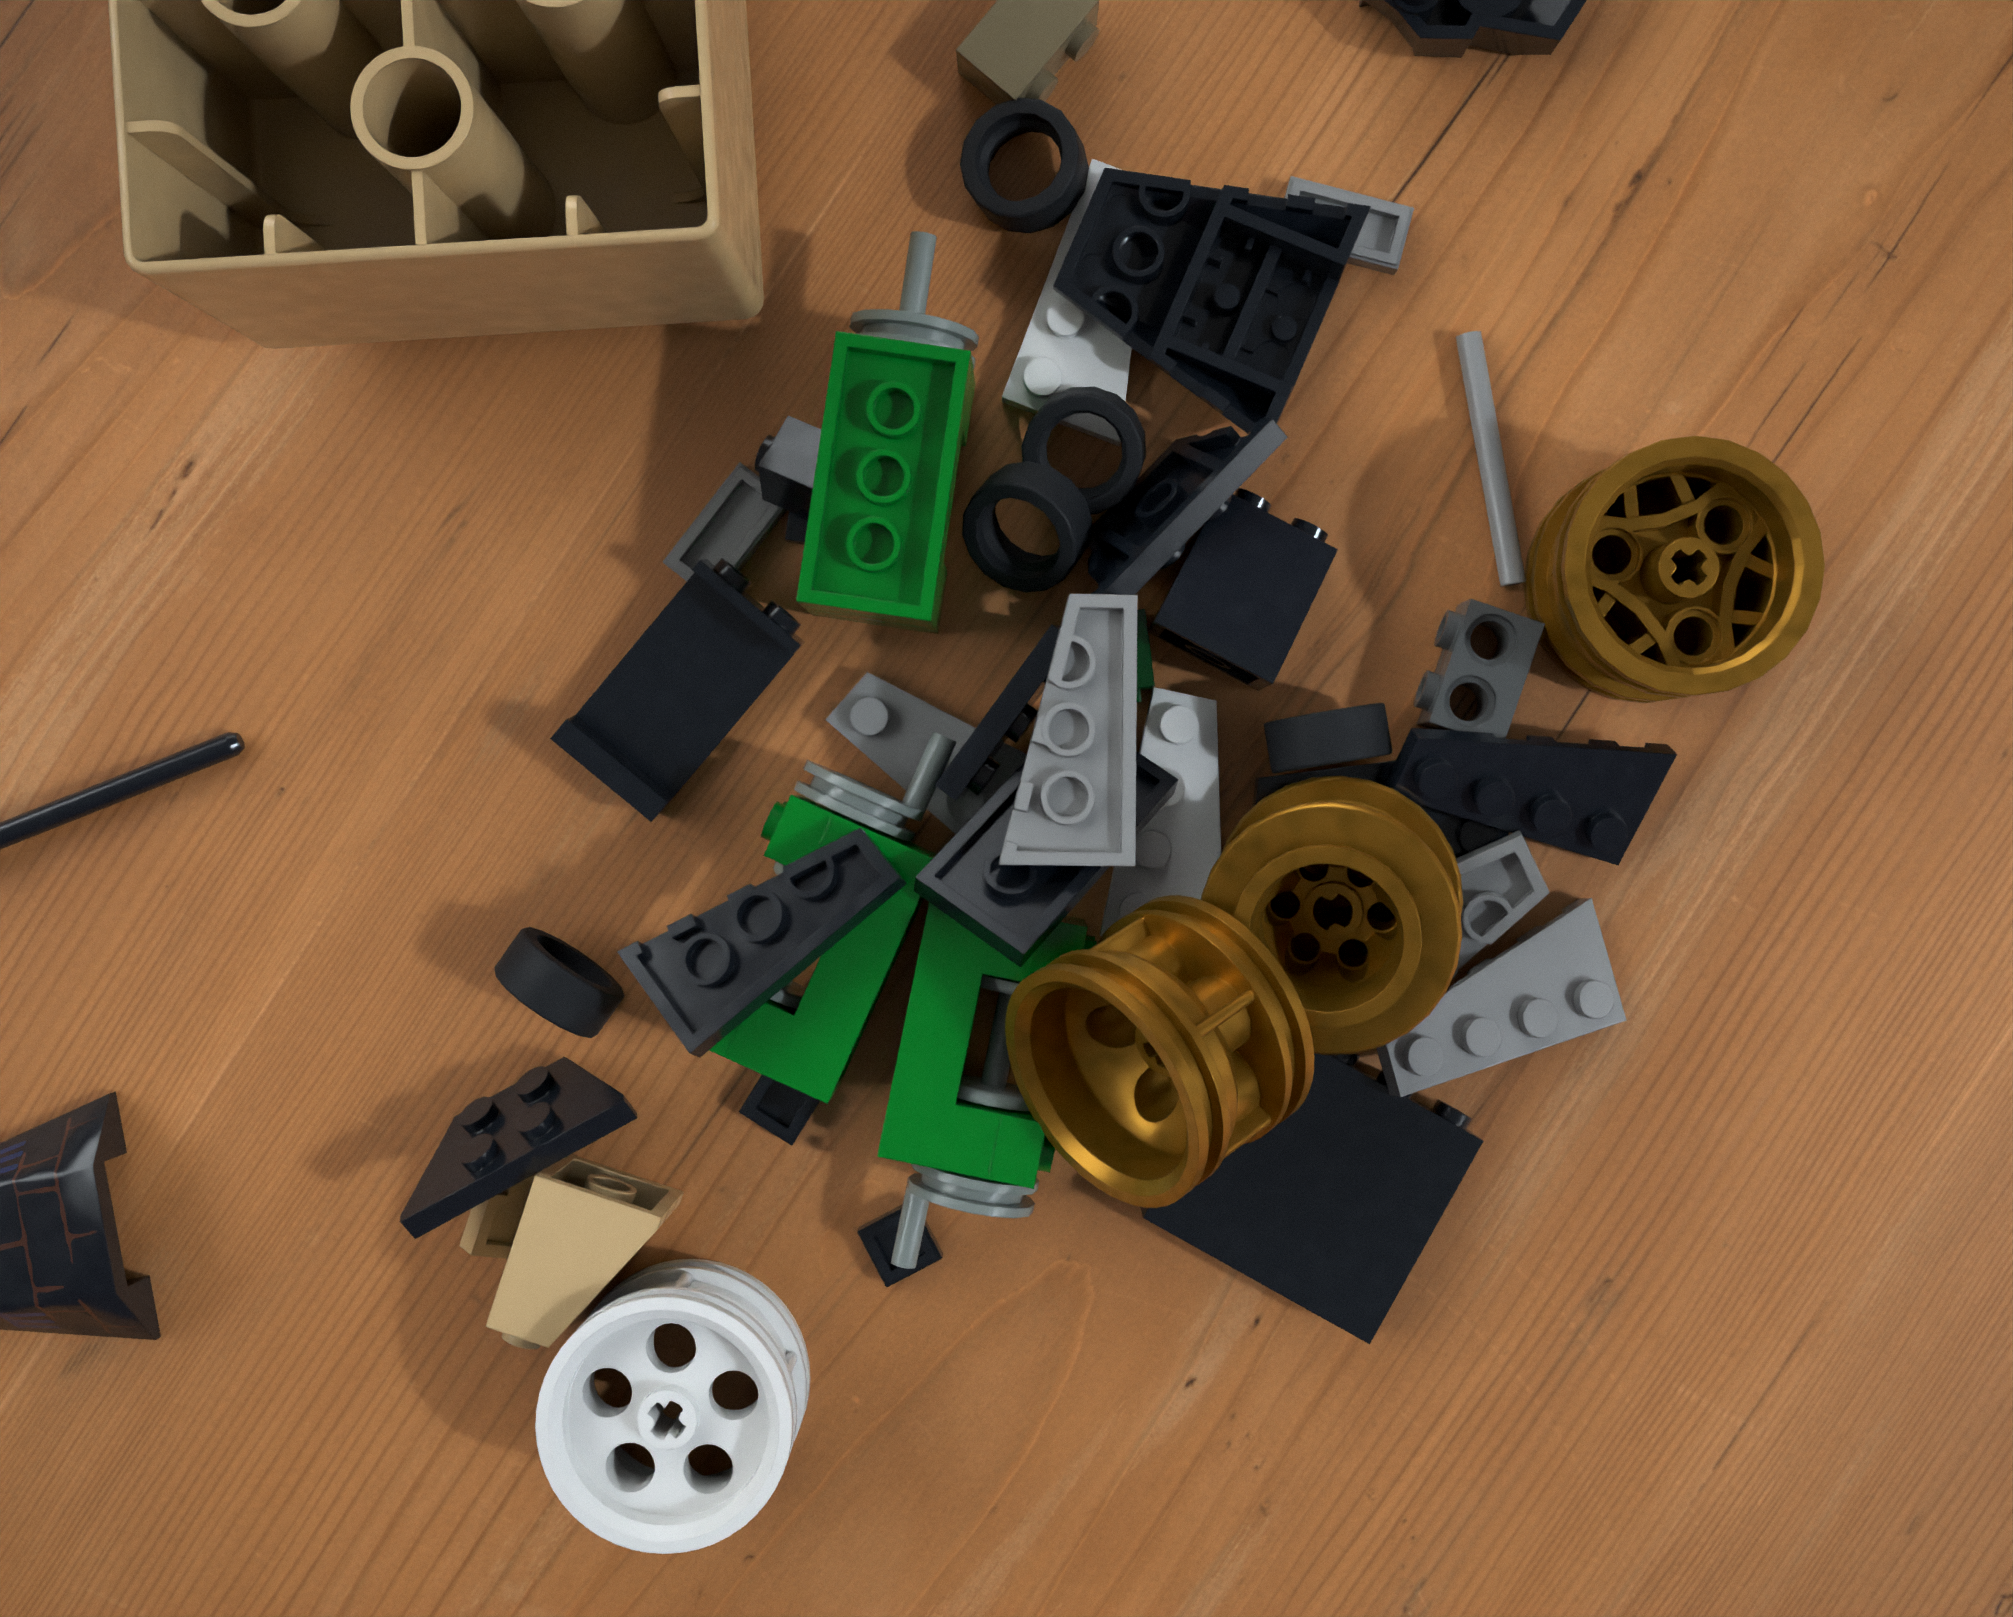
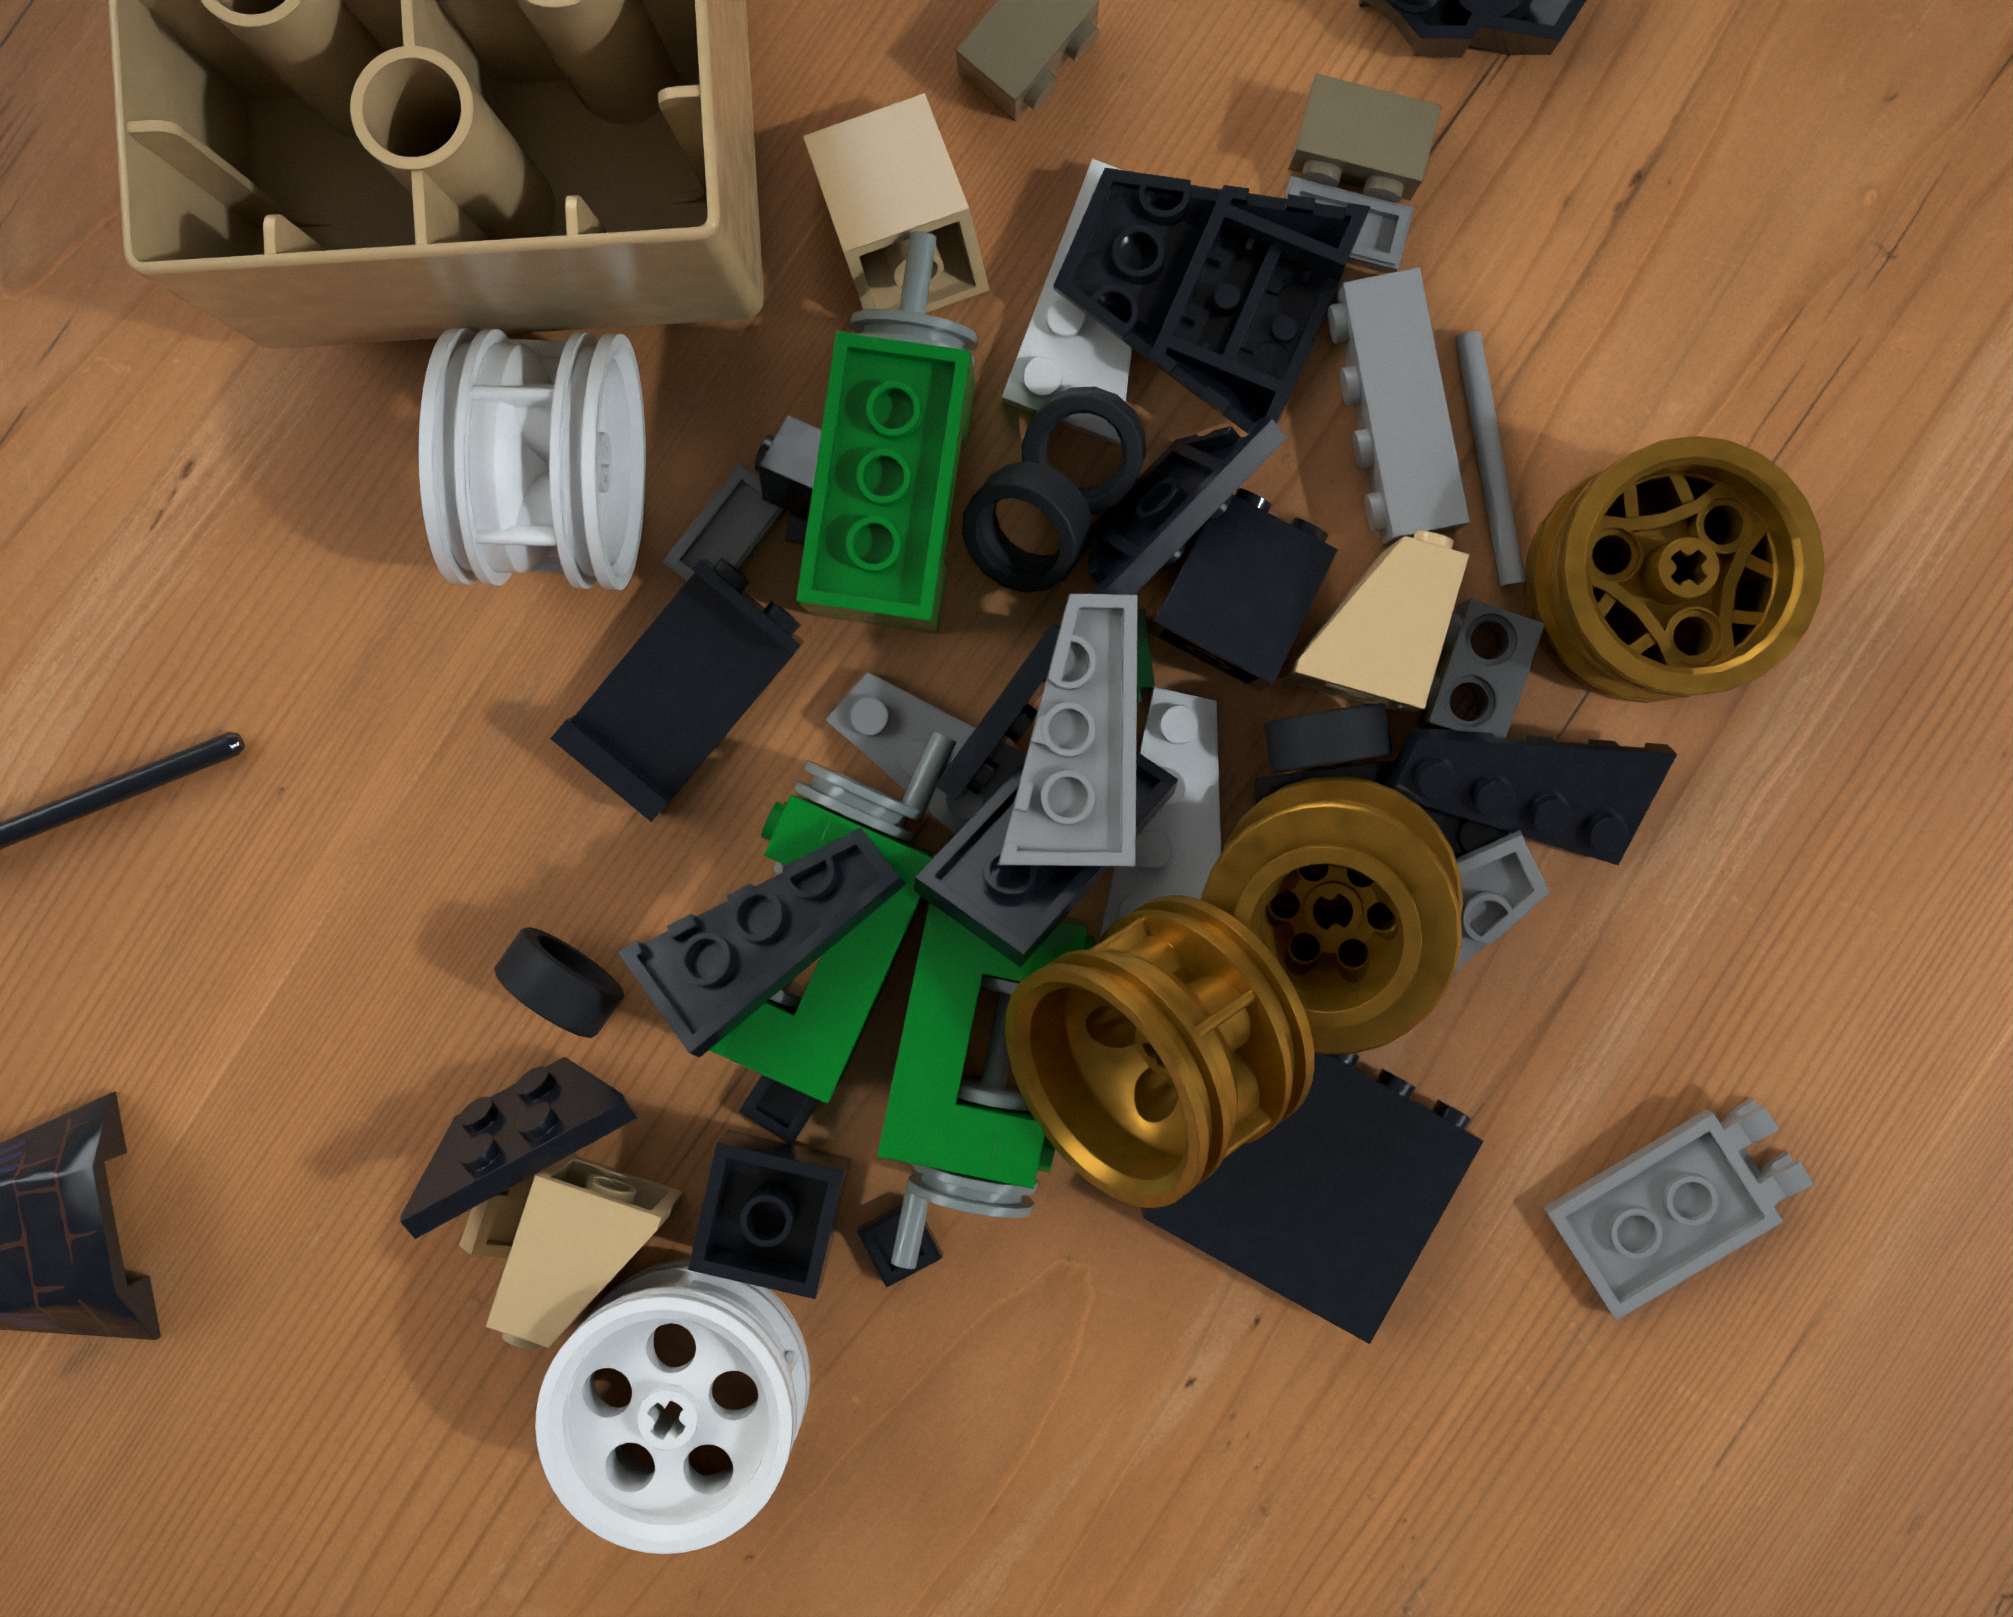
black tyre [960,98,1089,234] -> none
light grey wing [1377,898,1627,1097] -> none
none -> white wheel [419,328,646,590]
none -> black brick [688,1130,851,1299]
none -> tan slope [803,93,990,313]
none -> tan slope [1279,530,1470,714]
none -> dark tan brick [1288,74,1442,203]
none -> light grey brick [1327,267,1470,546]
none -> light grey tile [1543,1098,1814,1321]

